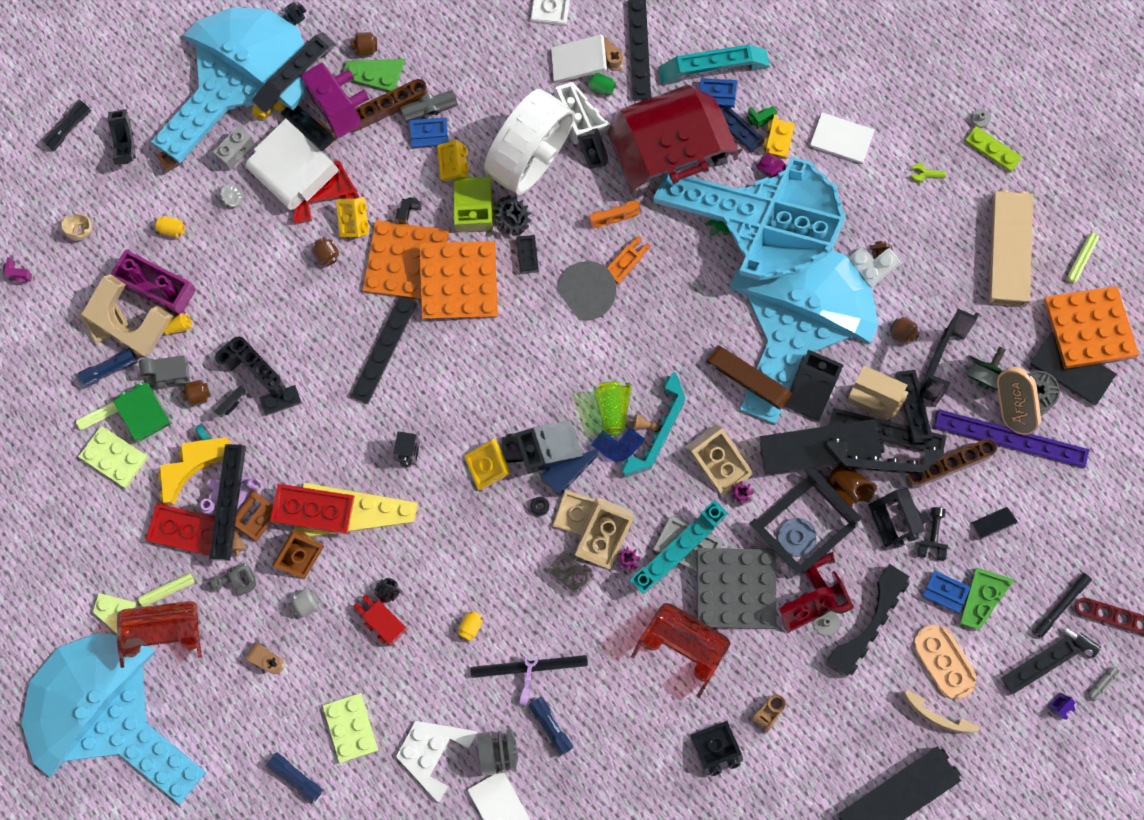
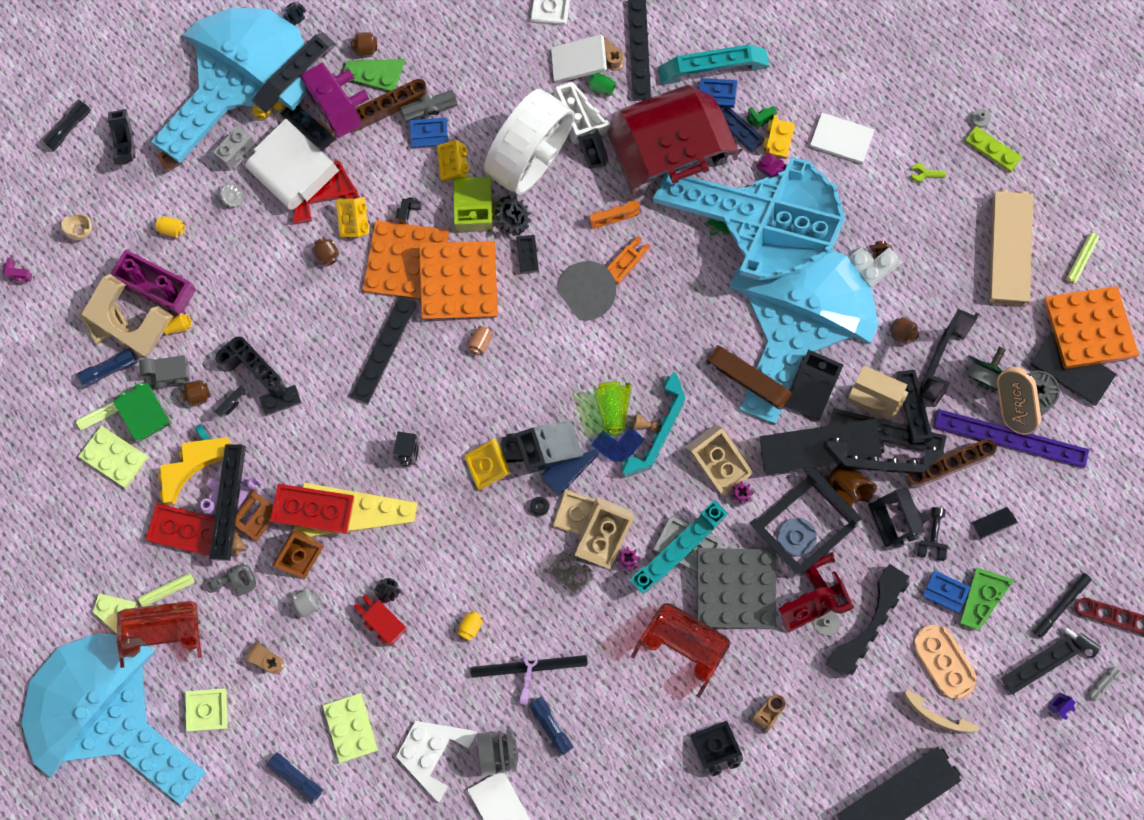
none -> yellowish green plate [186,688,228,732]
none -> nougat brick [467,326,492,355]

